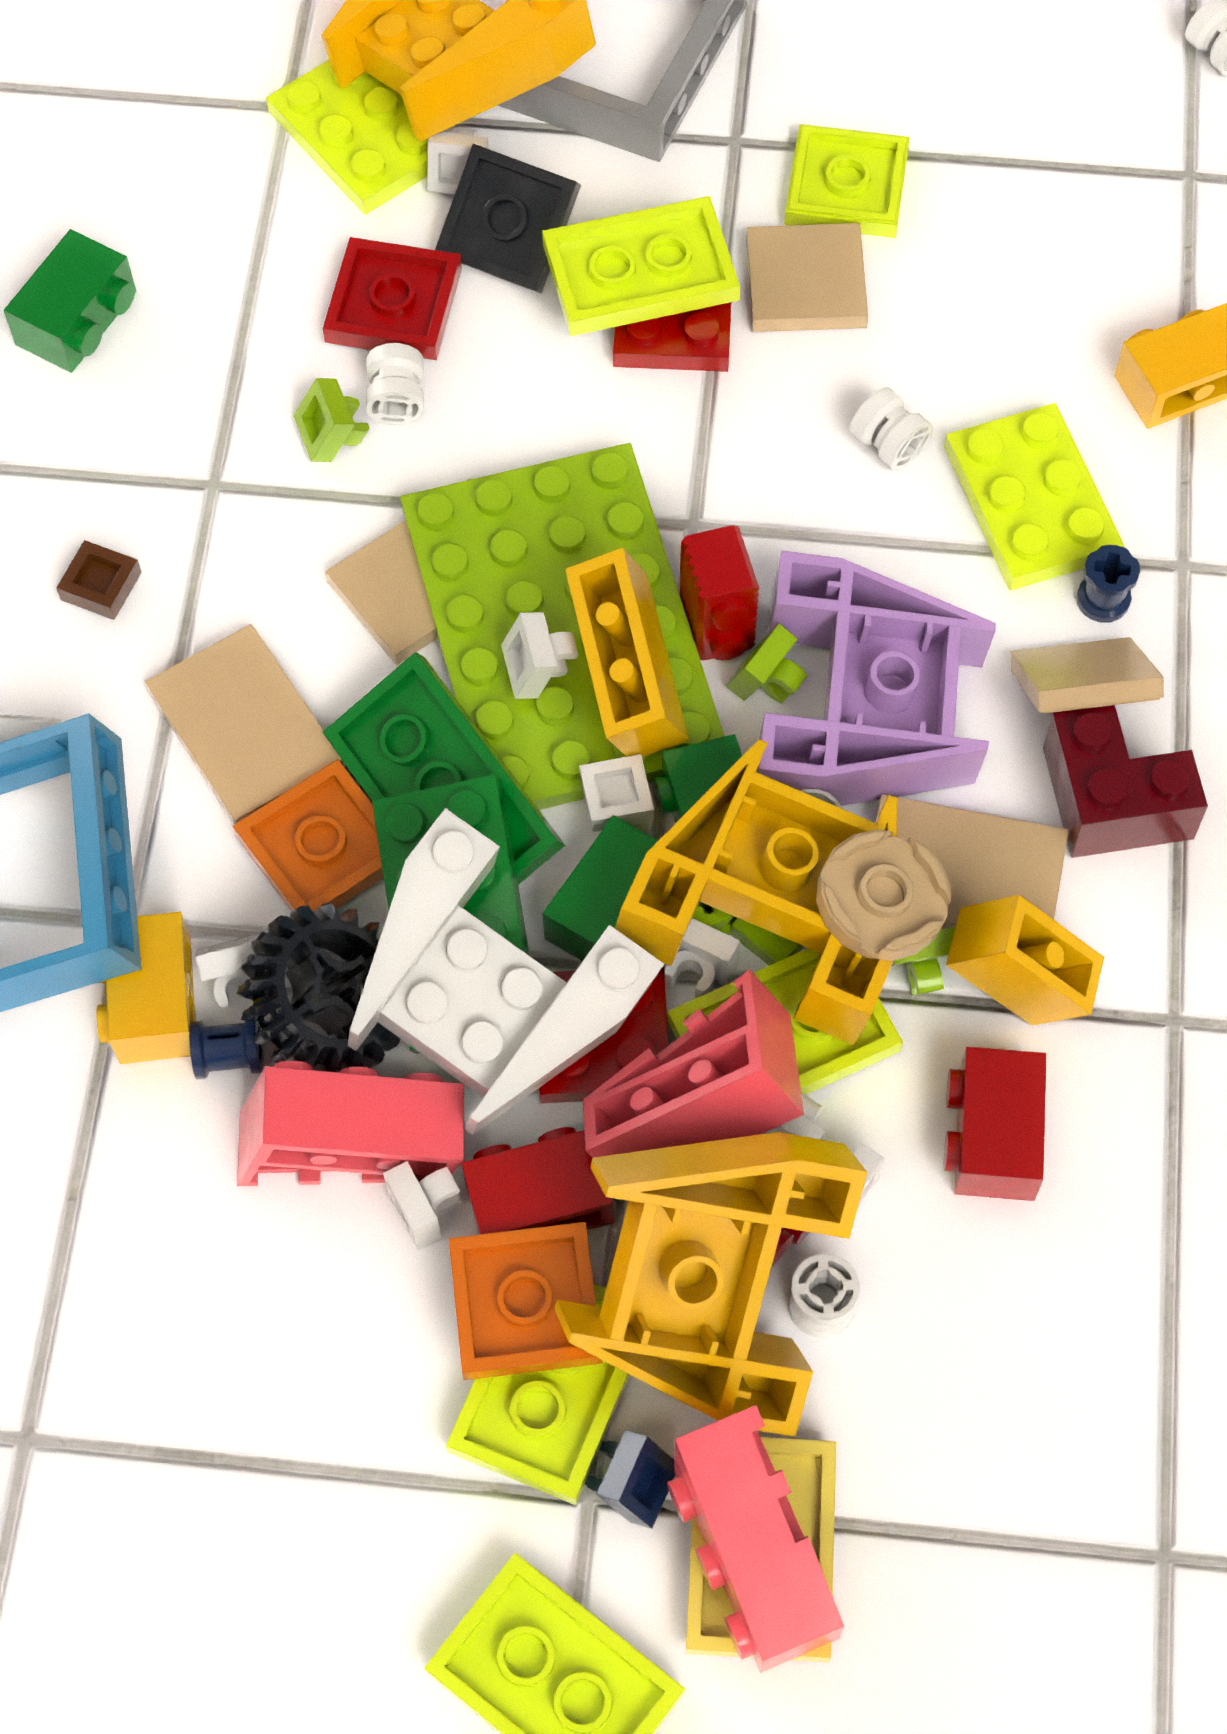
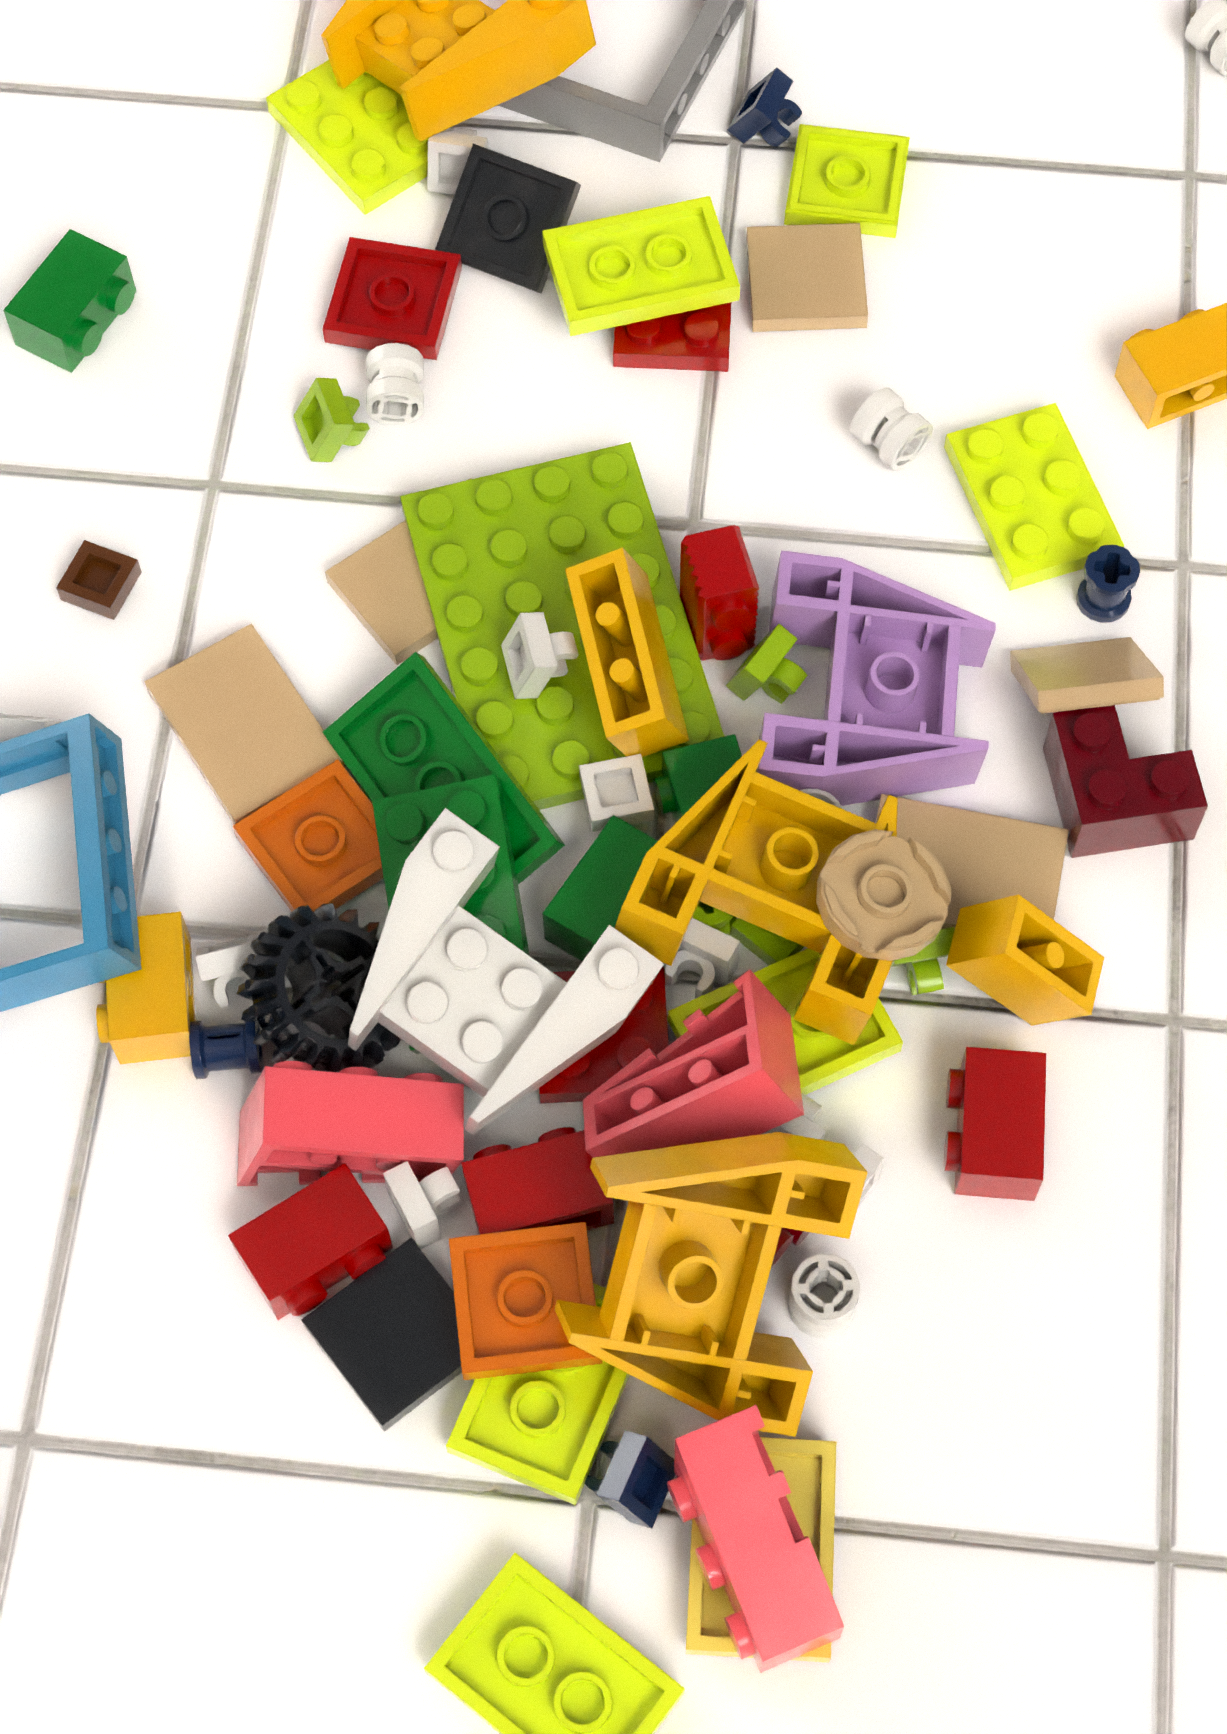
none -> red brick [228,1163,393,1320]
none -> black tile [301,1238,462,1432]
none -> dark blue tile [727,67,802,147]

